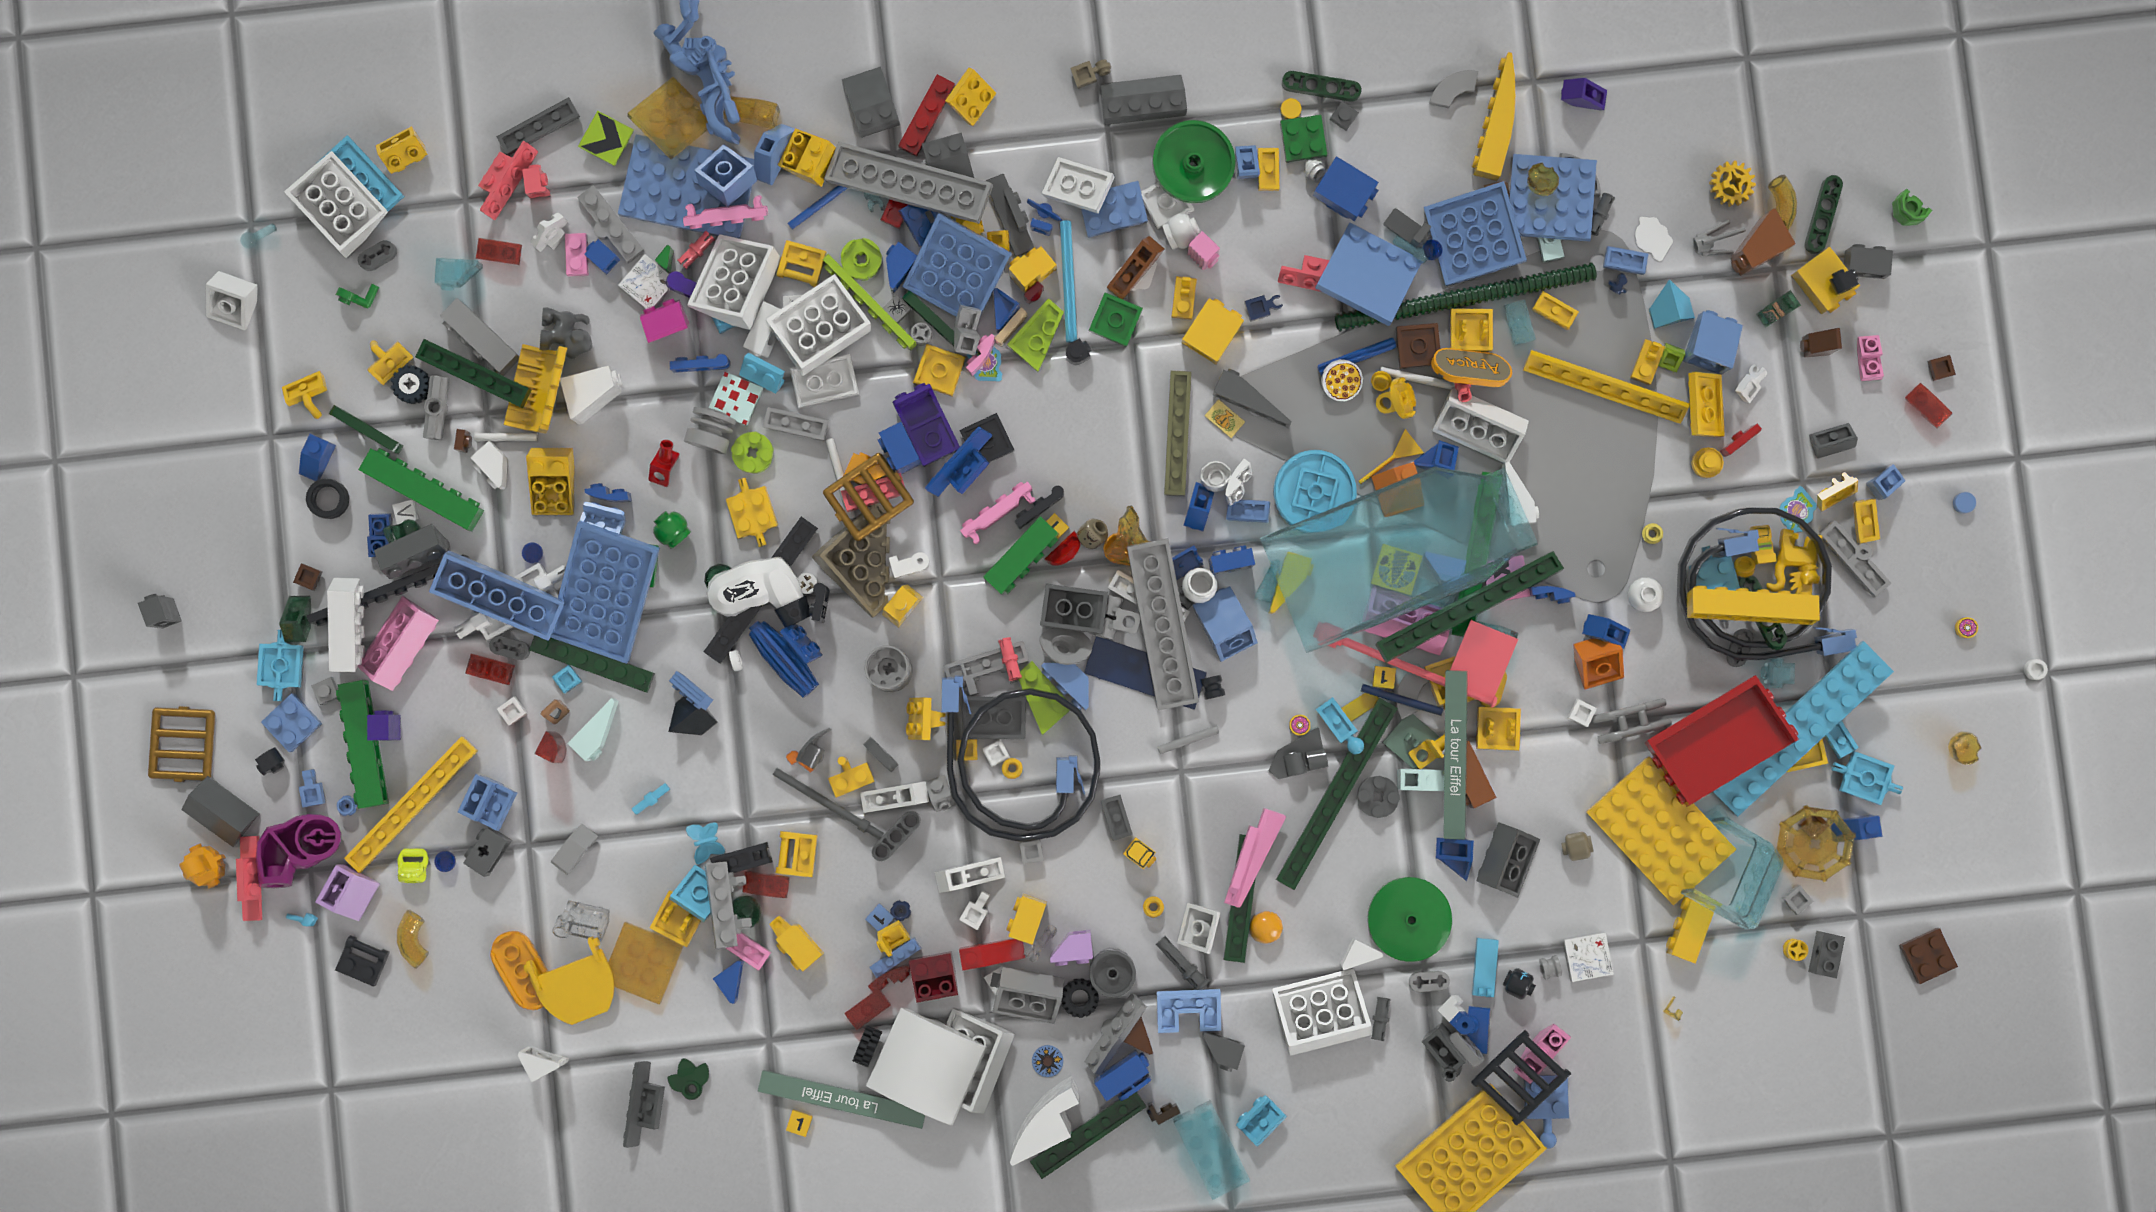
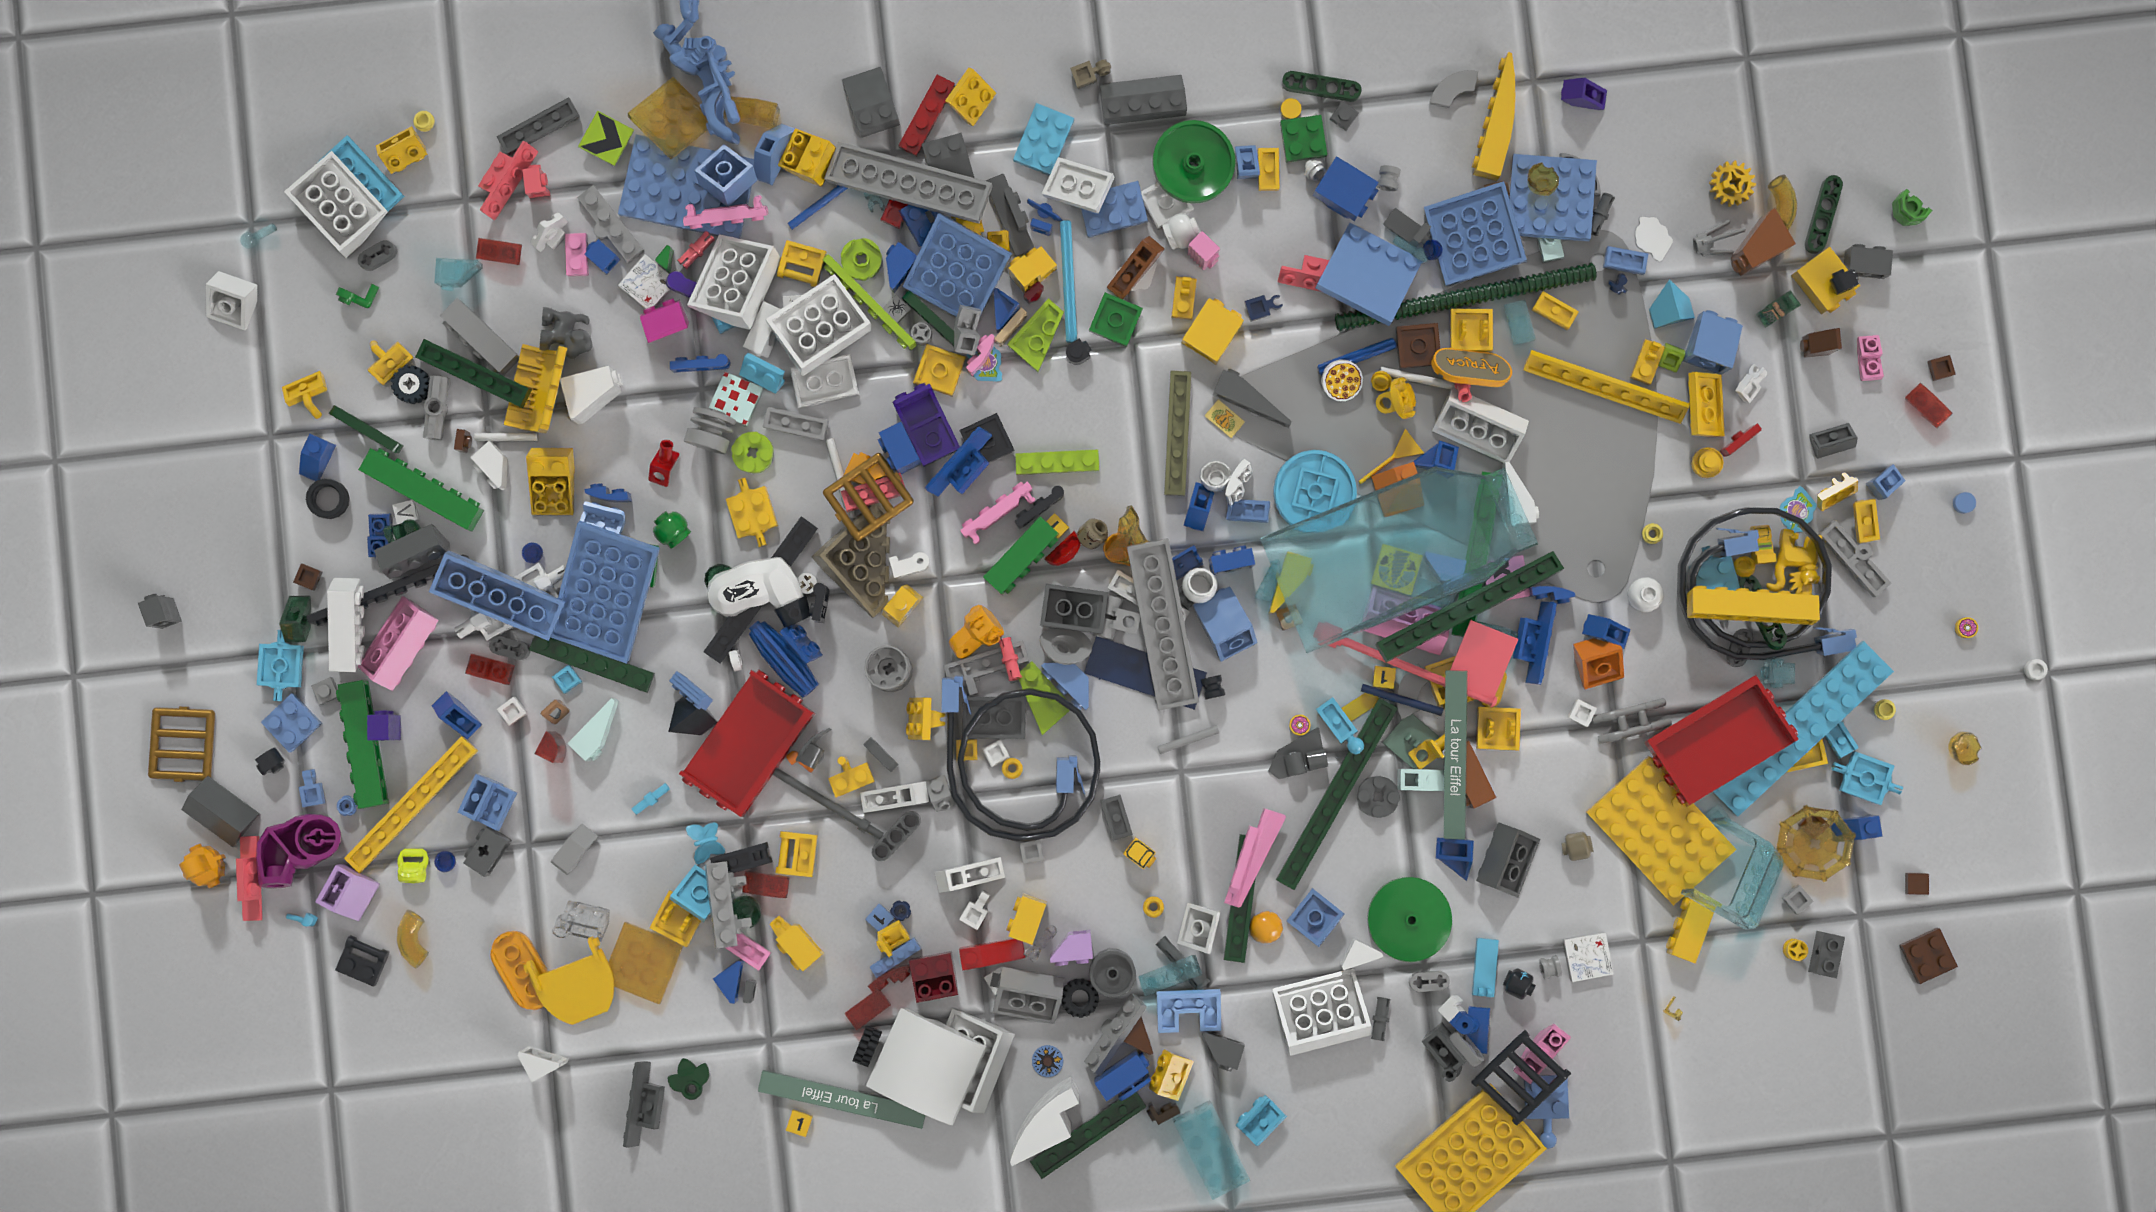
none -> light yellow plate [413,111,435,132]
none -> blue slope [431,691,482,739]
none -> red panel [679,669,816,817]
none -> dark grey tile [743,979,757,1003]
none -> light orange piece [949,605,1004,659]
none -> medium azure plate [1013,103,1074,176]
none -> lime plate [1015,449,1099,475]
none -> clear light blue plate [1138,955,1202,996]
none -> yellow bracket [1149,1049,1194,1101]
none -> medium nougat slope [1275,605,1303,631]
none -> medium blue slope [1287,888,1345,947]
none -> light grey wheel [1377,165,1401,191]
none -> blue bracket [1513,601,1557,685]
none -> light yellow plate [1874,699,1896,720]
none -> reddish brown tile [1905,873,1929,895]

